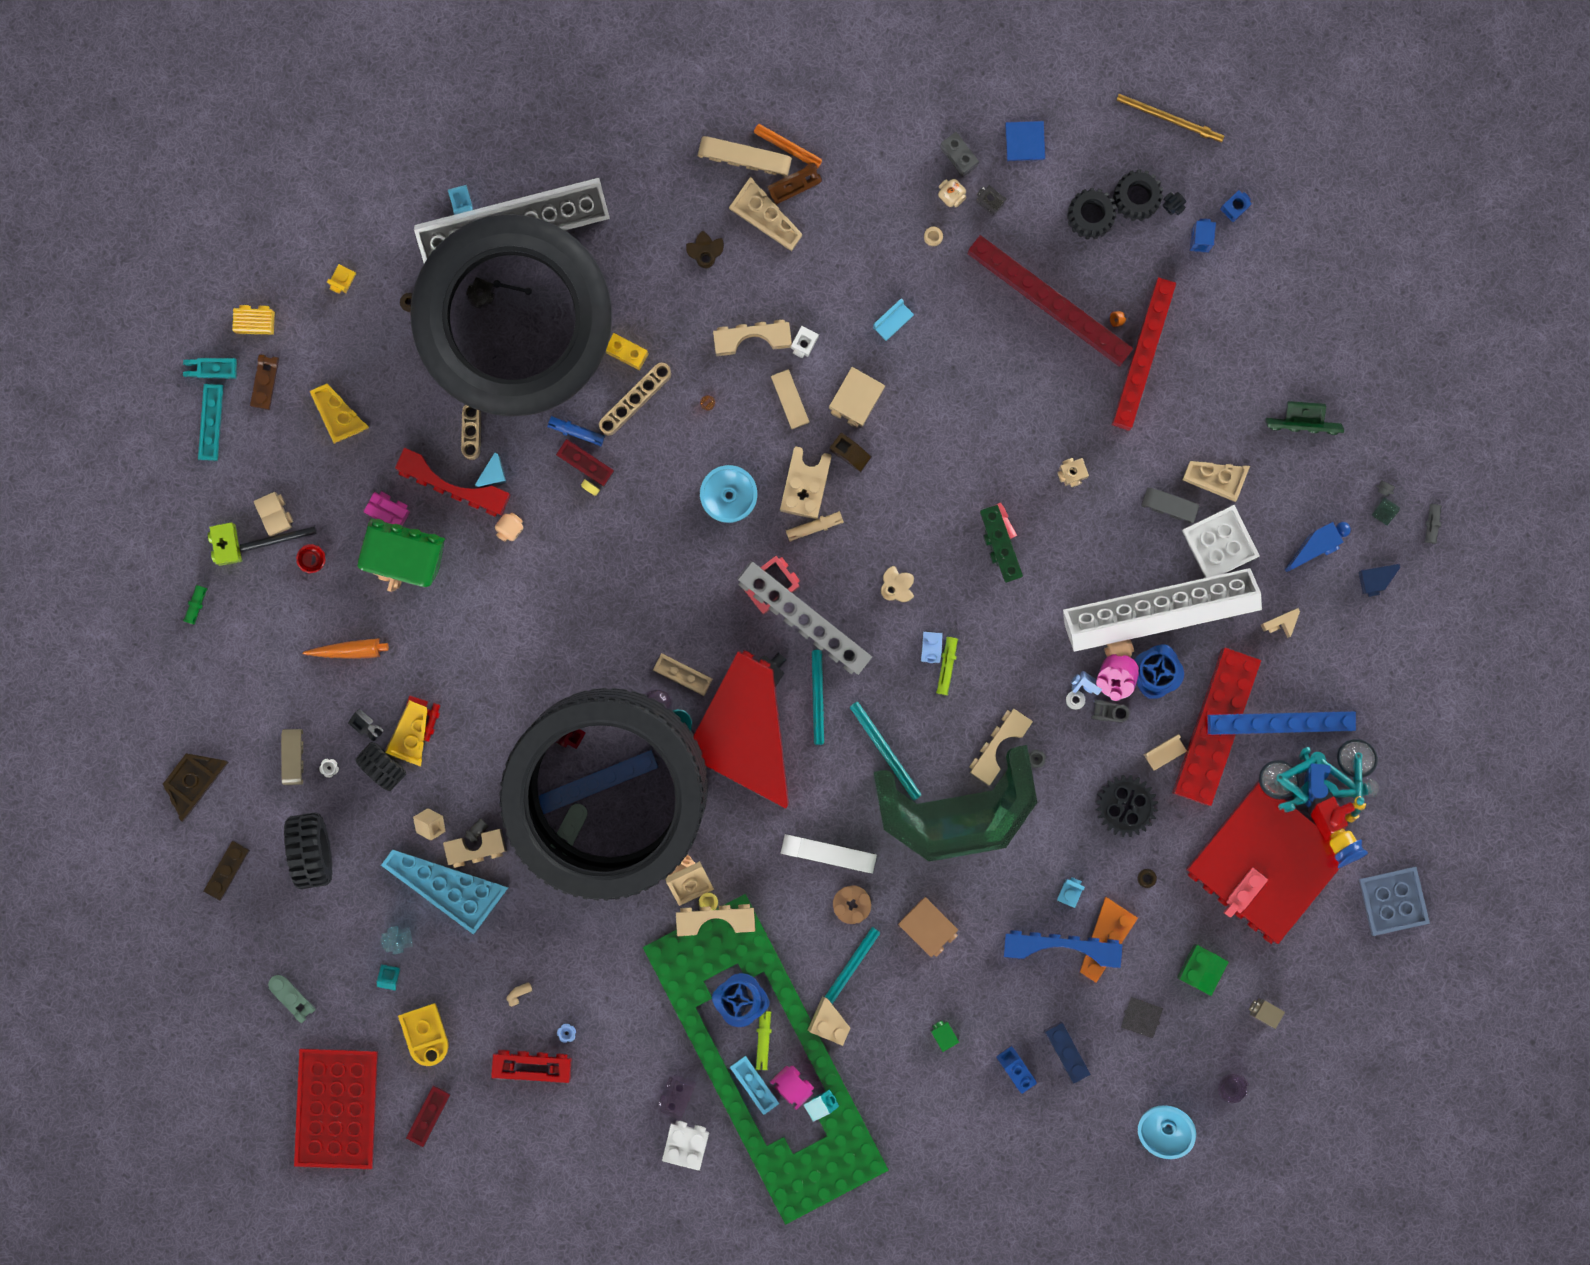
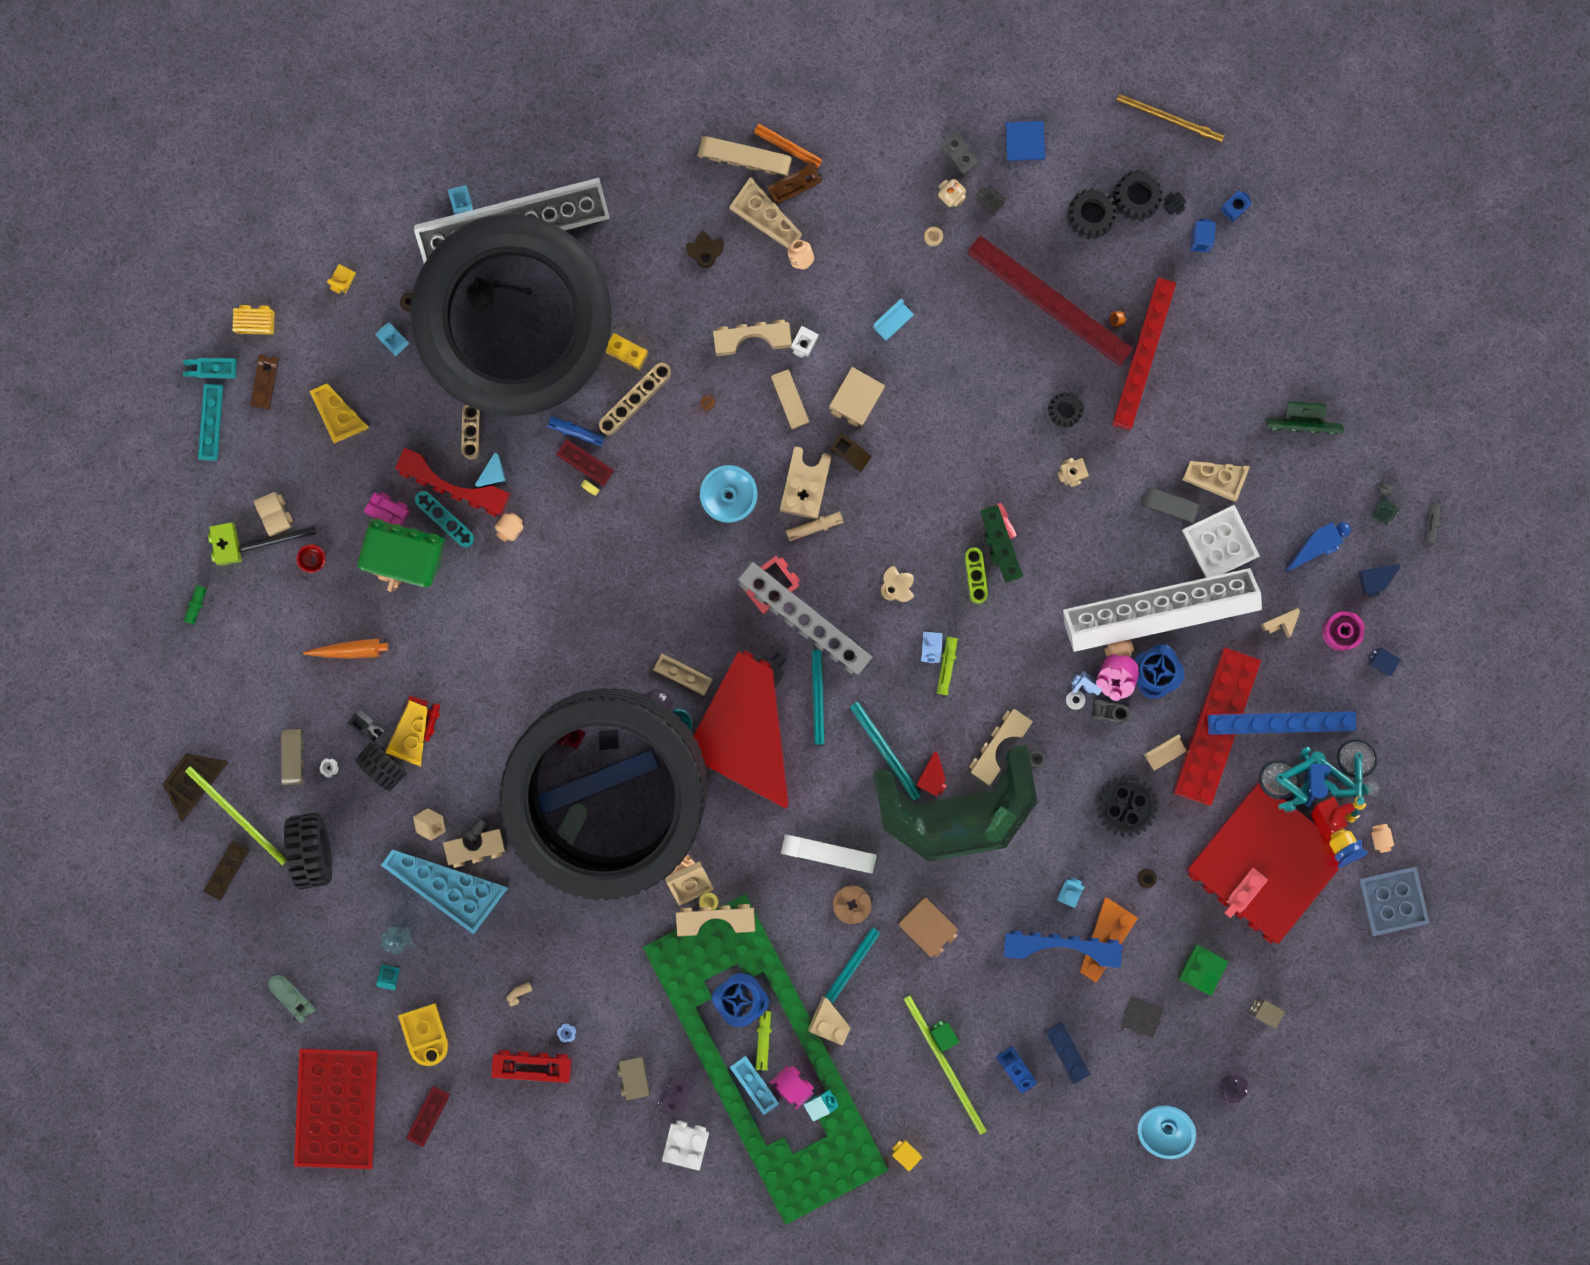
none -> lime piece [185,766,287,865]
none -> medium azure bracket [375,322,409,357]
none -> teal beam [415,491,475,548]
none -> black slope [599,730,619,750]
none -> dark tan brick [616,1056,650,1101]
none -> light nougat head [787,240,814,269]
none -> yellow brick [891,1140,923,1171]
none -> lime piece [904,995,987,1135]
none -> red slope [916,751,947,797]
none -> lime beam [965,548,988,604]
none -> black tyre [1048,392,1083,428]
none -> dark pink brick [1322,611,1365,651]
none -> dark blue brick [1368,647,1401,676]
none -> light nougat brick [1371,824,1394,853]

